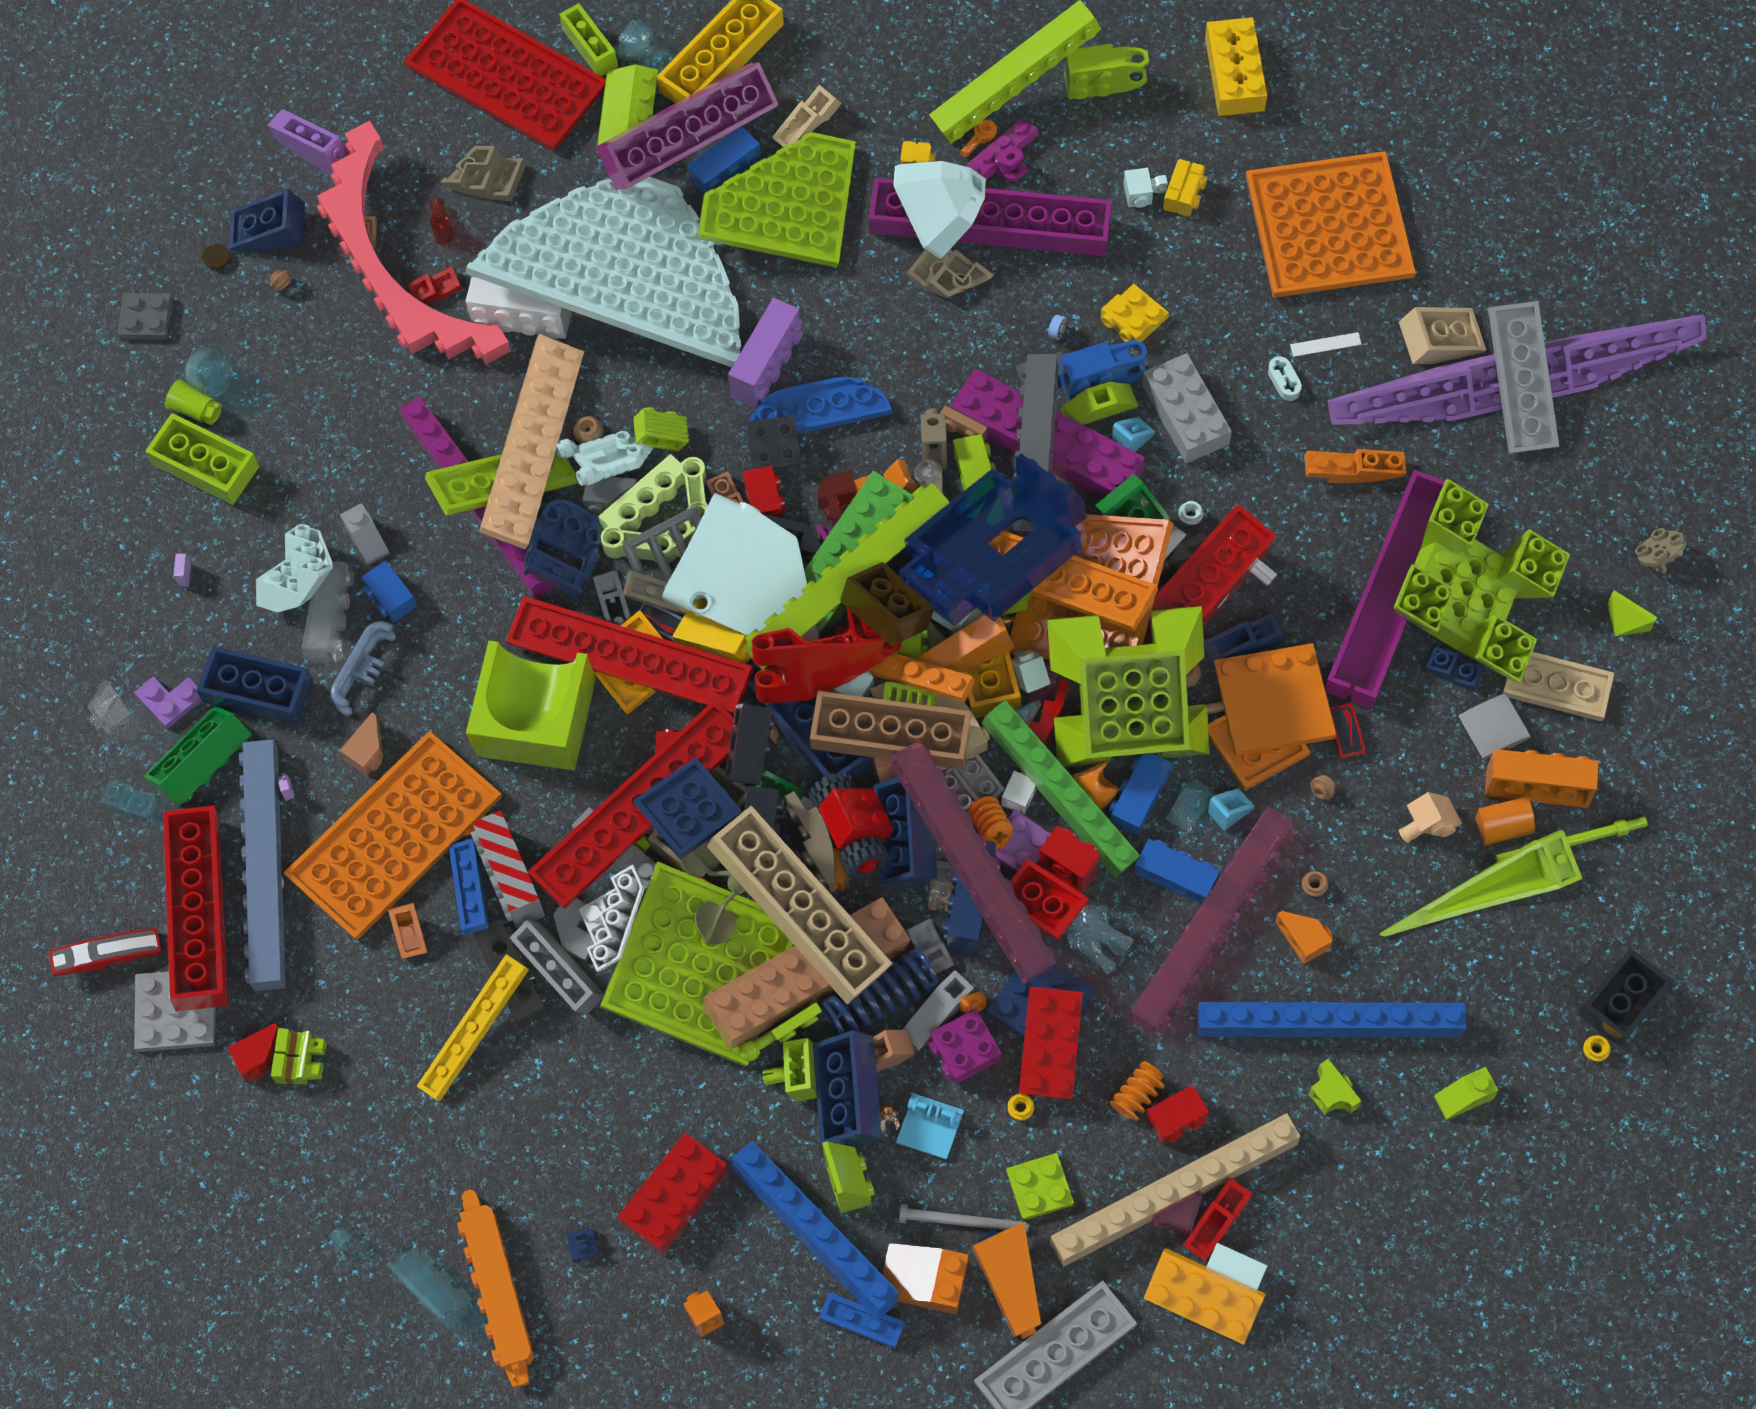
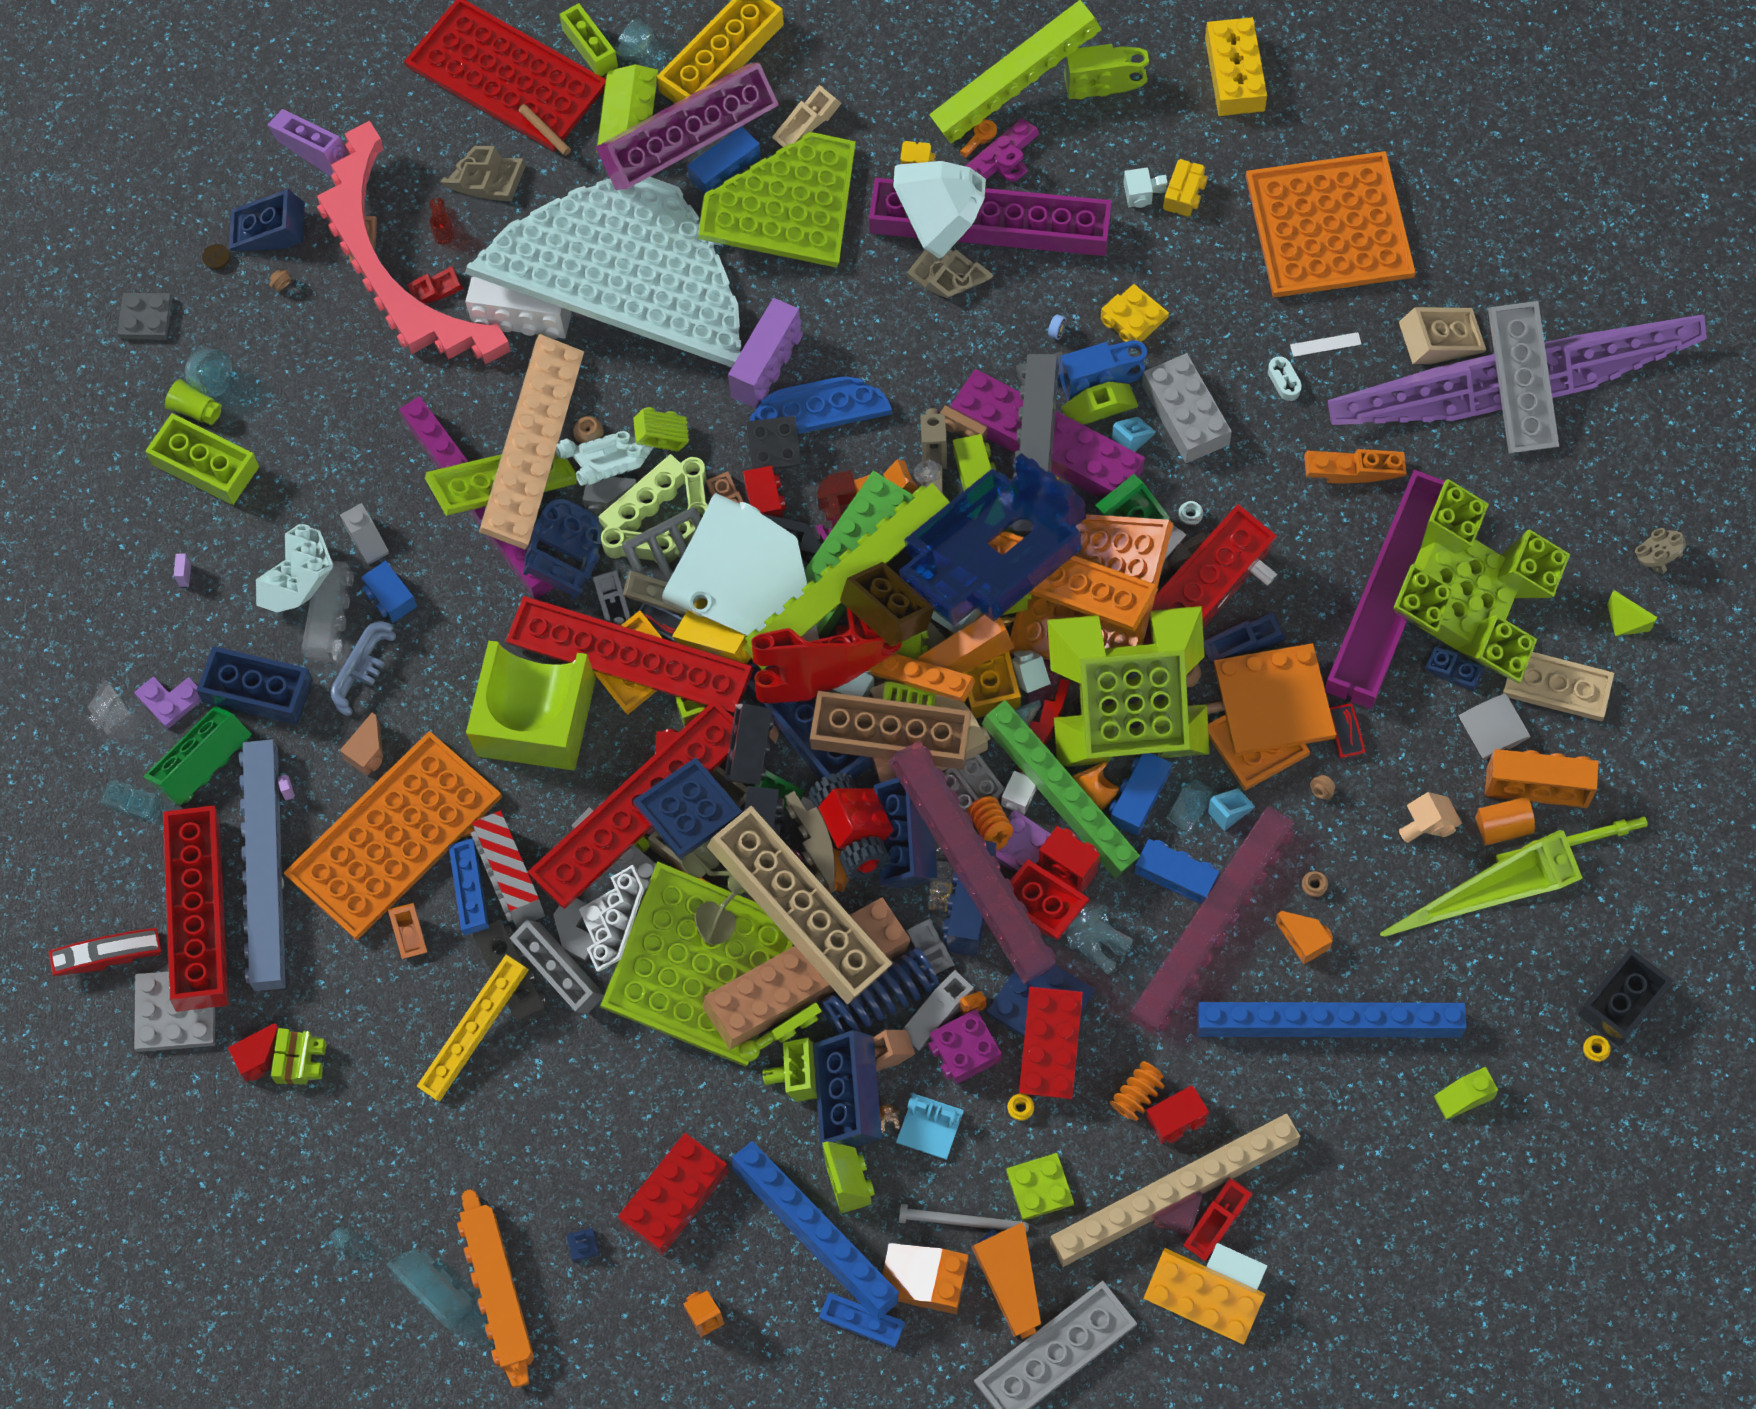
lime brick [1309,1059,1361,1115] -> none
none -> medium nougat piece [519,104,571,156]
none -> lime panel [675,697,706,727]

